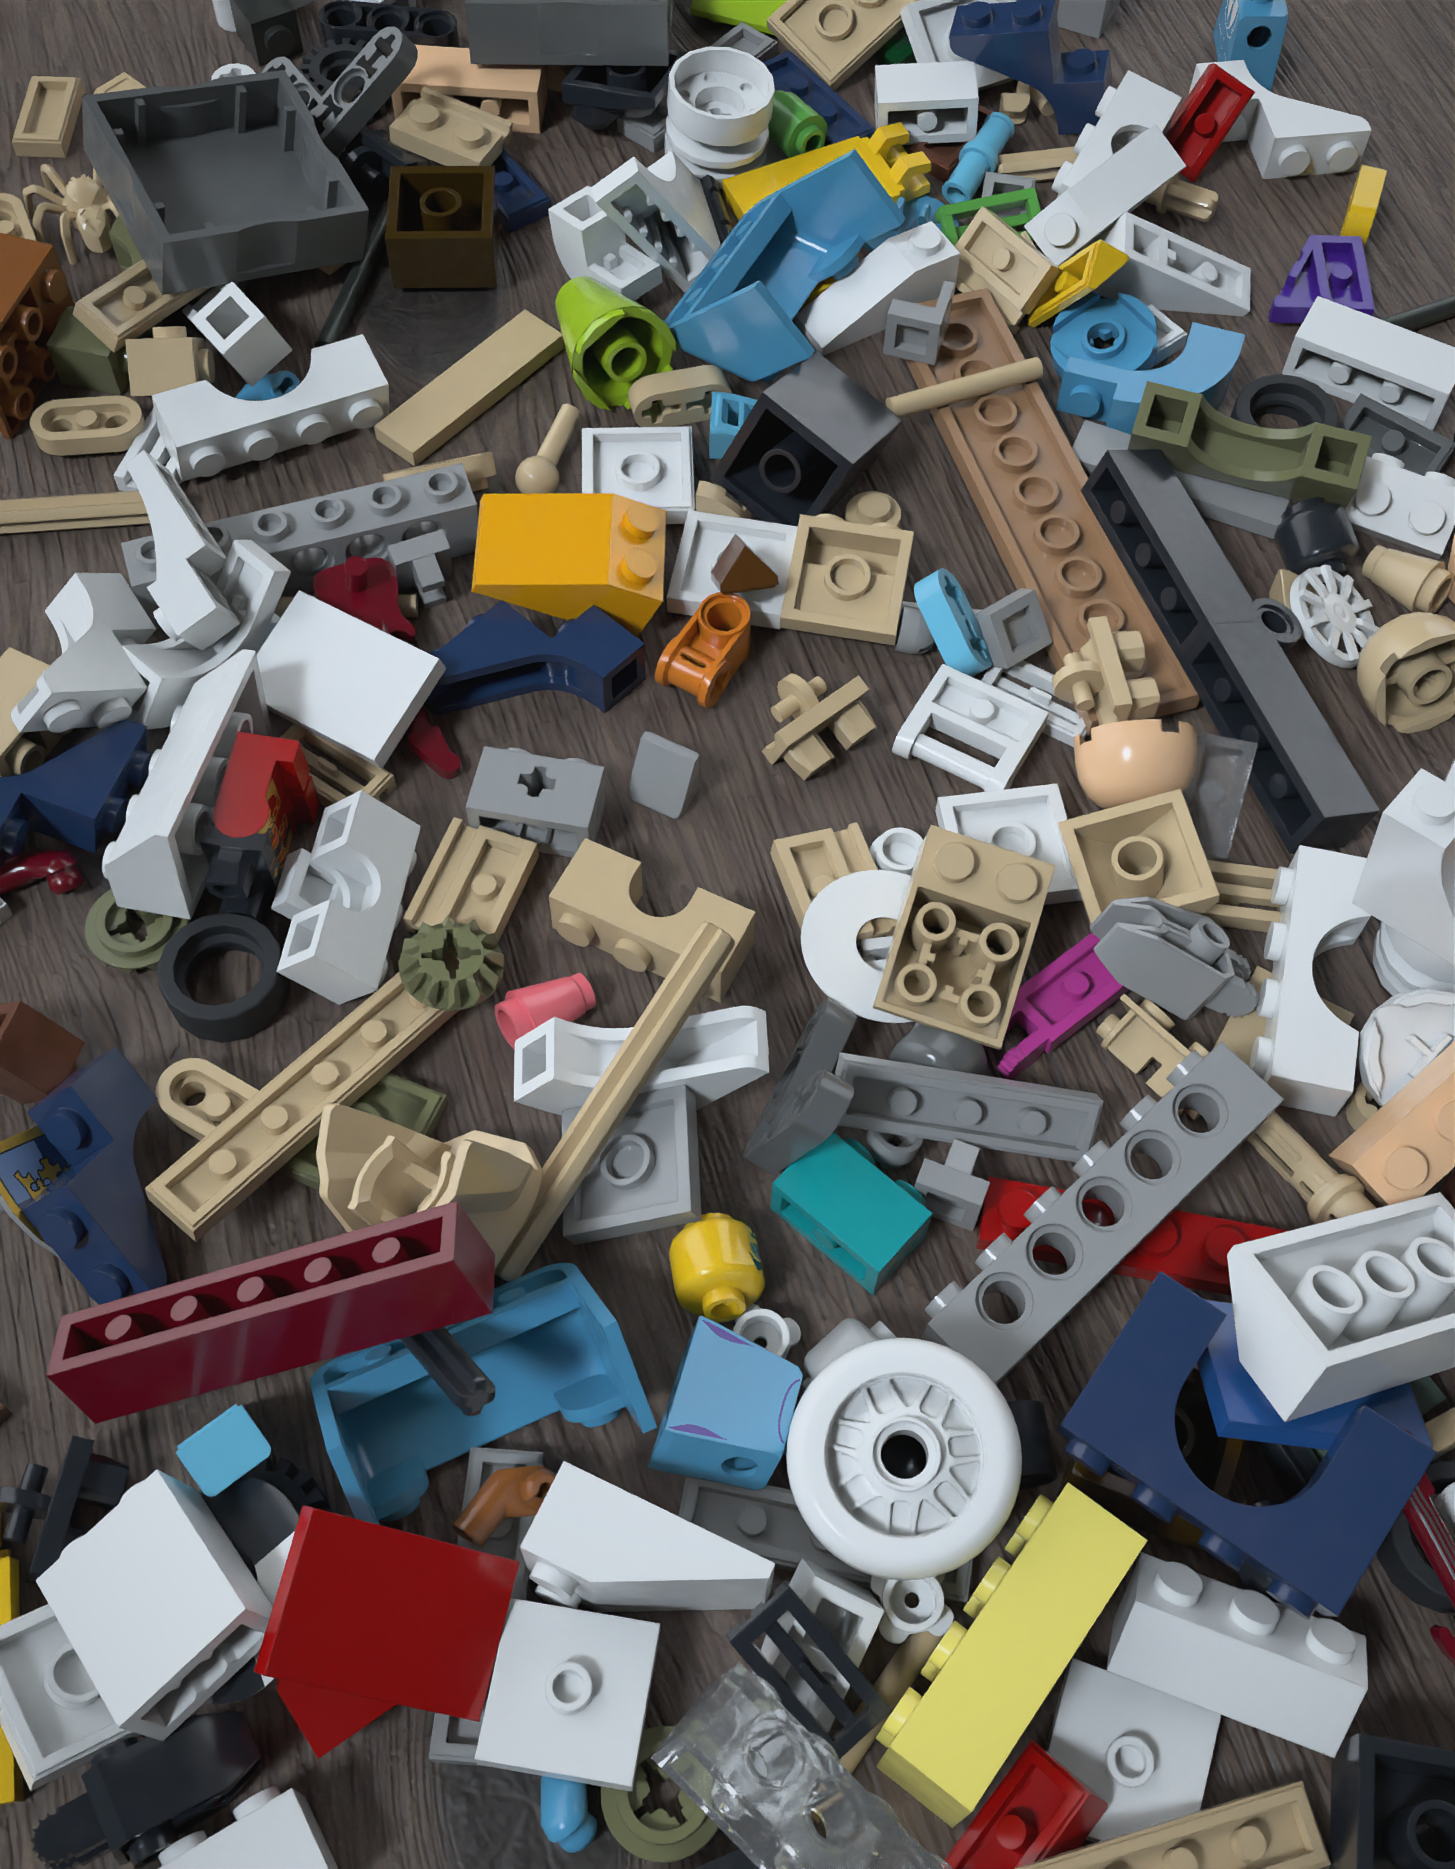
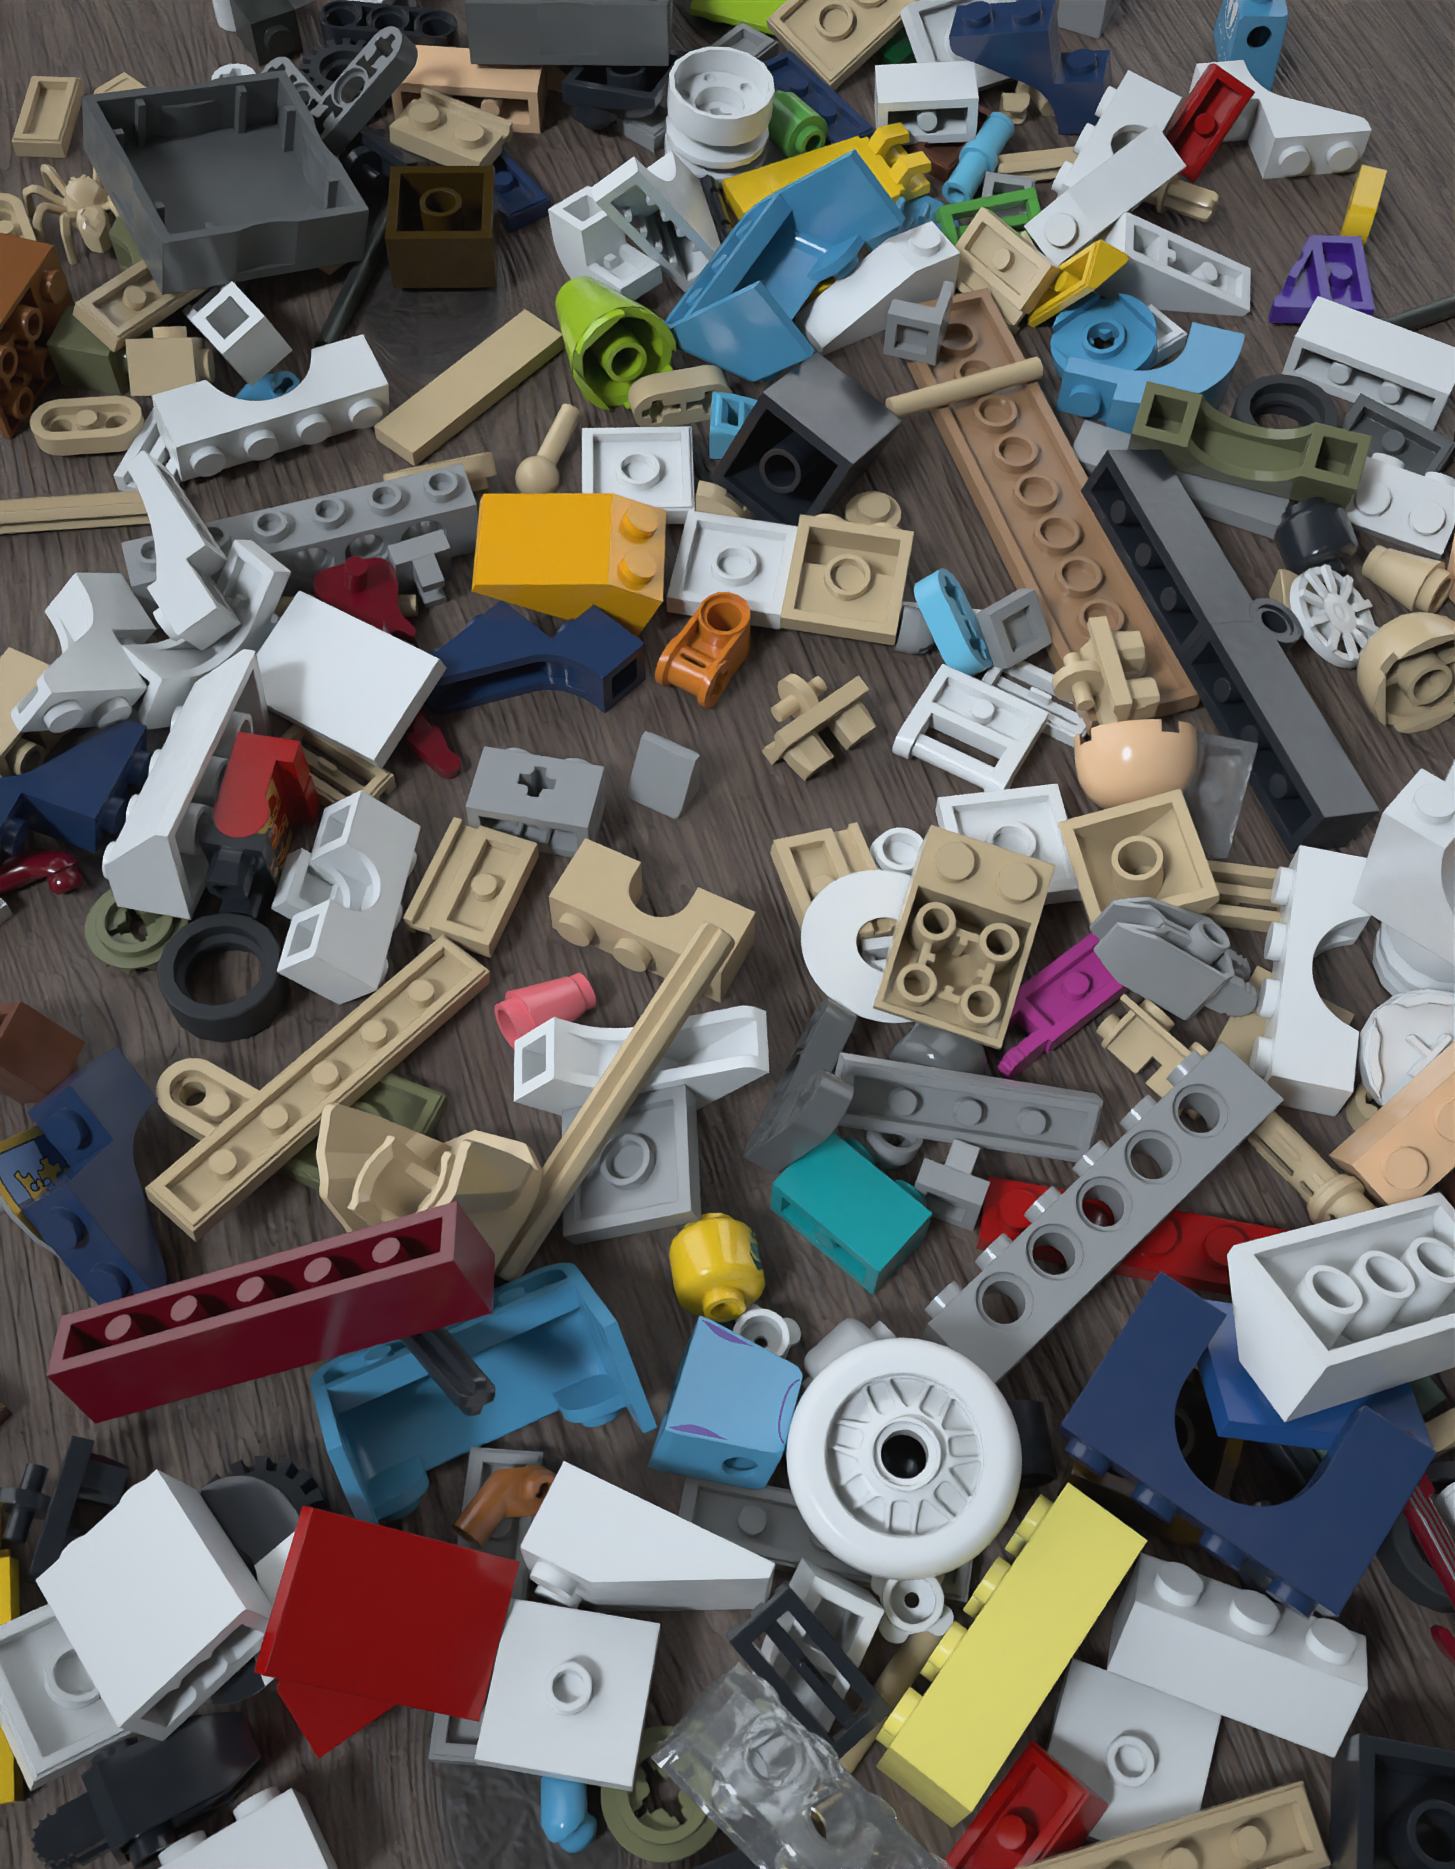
medium azure slope [175,1404,271,1497] -> none
olive gear [398,915,504,1011] -> none
reddish brown slope [711,533,779,595] -> none

